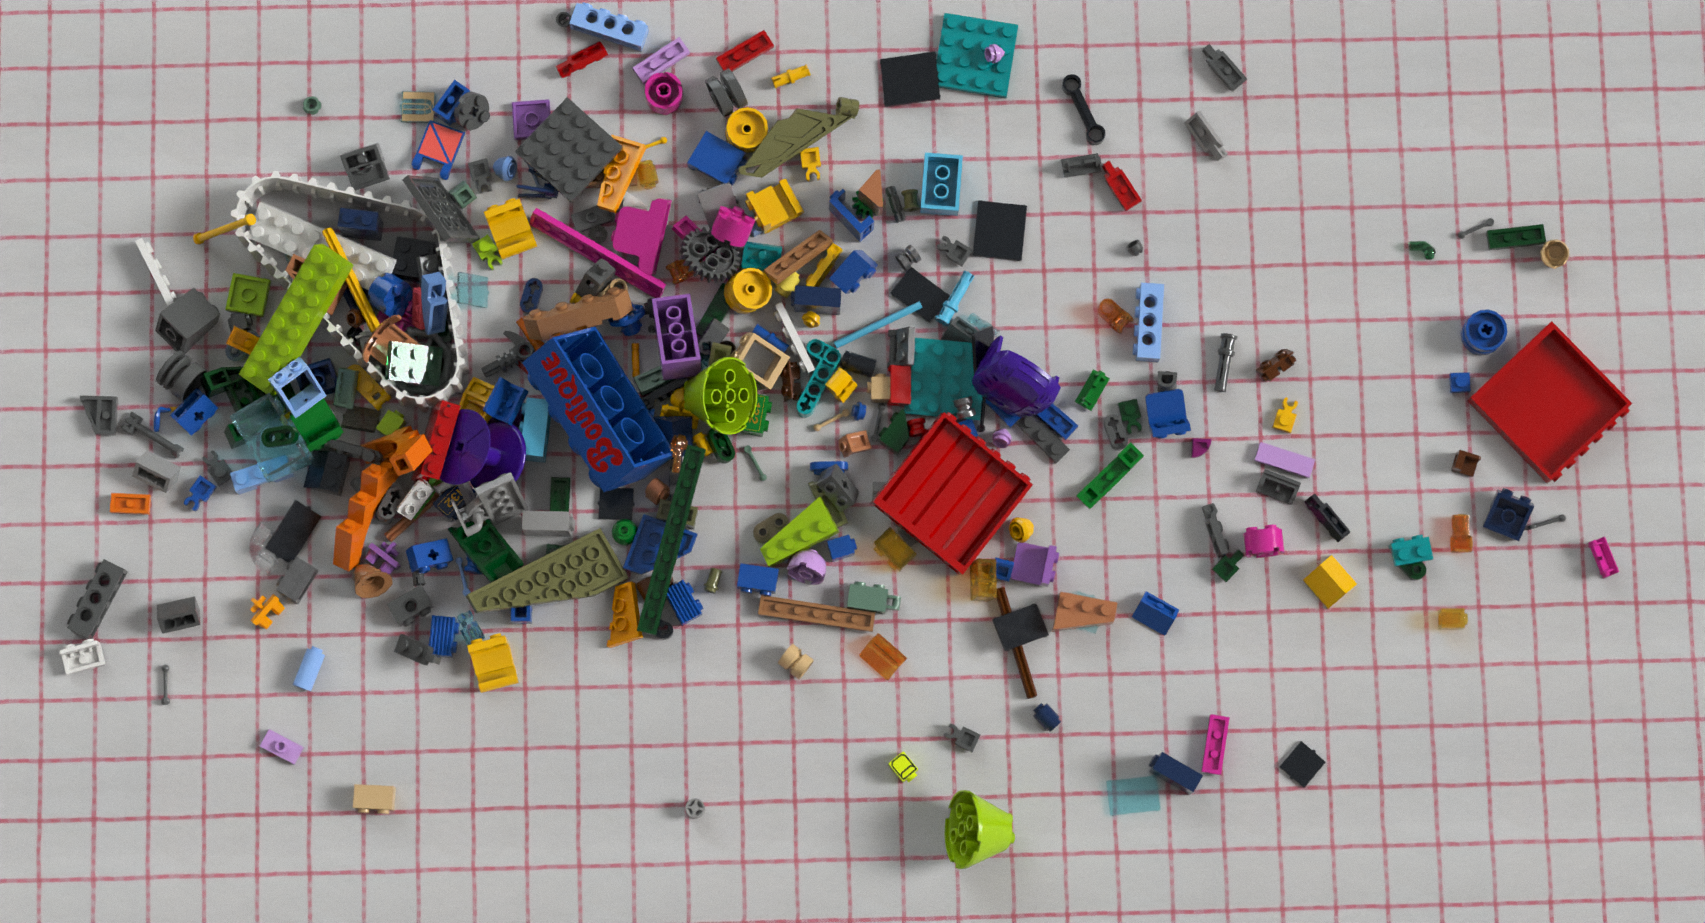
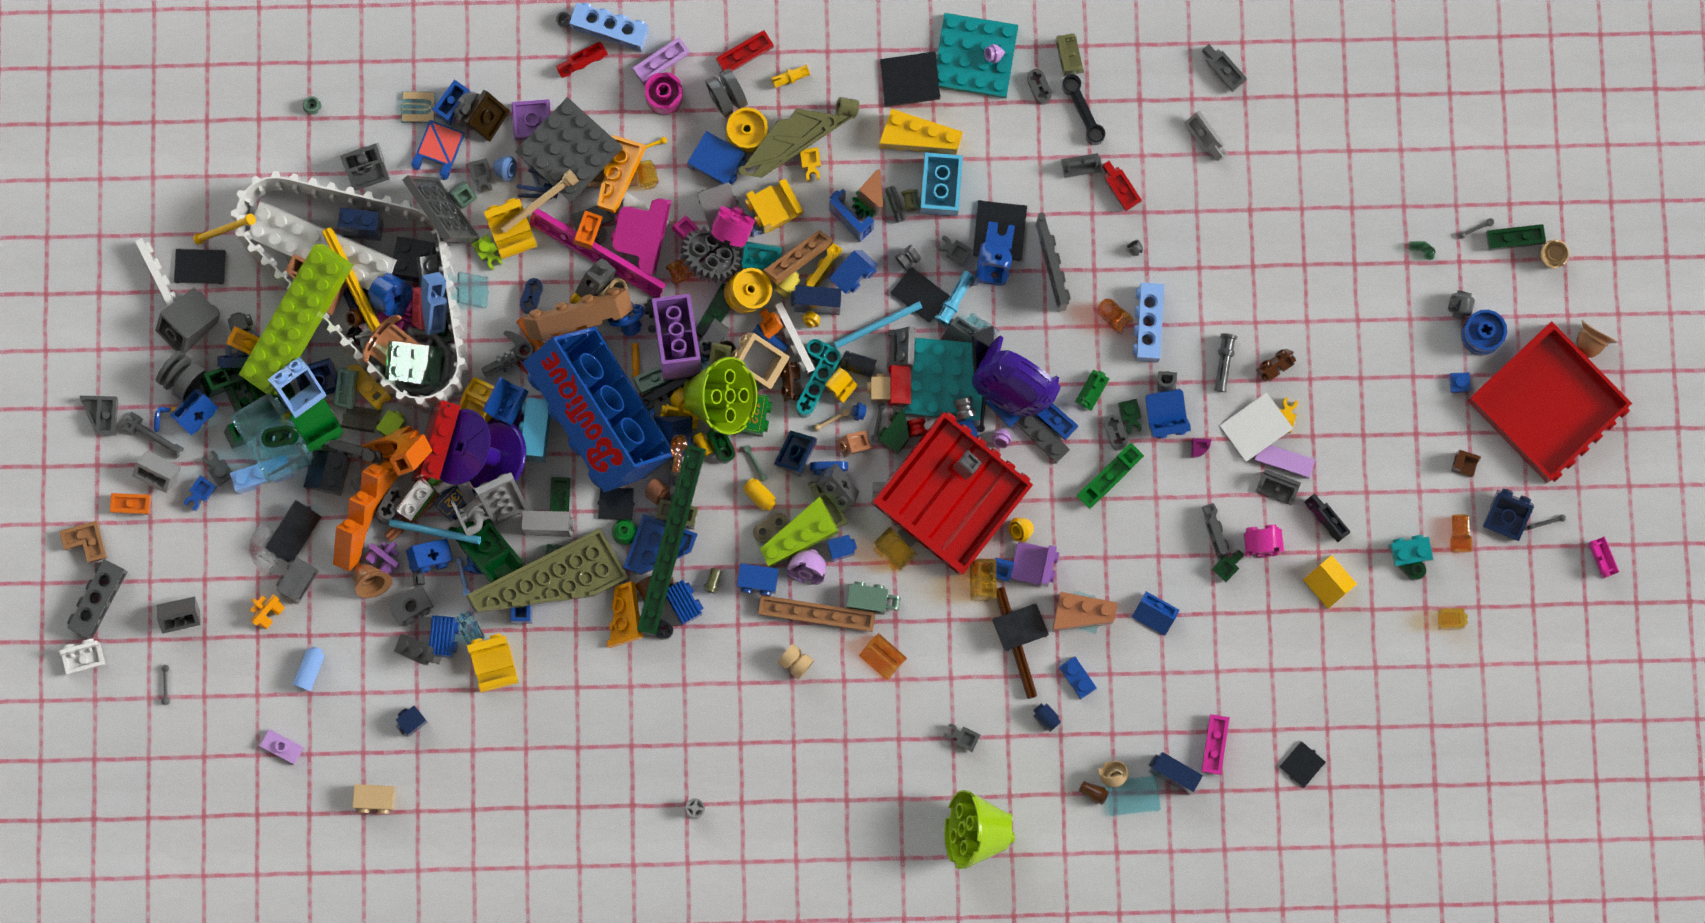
lime plate [225,273,271,318] -> none
neon yellow brick [888,751,918,783] -> none
none -> medium nougat plate [59,521,108,563]
none -> black piece [174,248,226,284]
none -> dark blue beam [217,355,250,368]
none -> medium azure piece [389,519,481,544]
none -> dark blue brick [396,706,428,737]
none -> dark brown tile [464,90,510,142]
none -> tan piece [500,169,579,233]
none -> orange plate [573,210,603,250]
none -> yellow head [743,478,776,511]
none -> orange plate [760,307,783,339]
none -> dark blue slope [774,430,817,477]
none -> yellow wedge [879,109,963,155]
none -> flat silver slope [953,450,982,479]
none -> blue piece [974,221,1015,286]
none -> dark grey beam [1027,69,1052,105]
none -> dark grey hinge [1035,213,1071,312]
none -> olive hinge [1056,33,1084,77]
none -> blue plate [1059,657,1097,700]
none -> reddish brown cone [1079,781,1109,805]
none -> tan hair [1098,761,1129,788]
none -> white sticker [1220,392,1293,462]
none -> dark grey head [1448,290,1475,319]
none -> medium nougat piece [1576,320,1618,358]

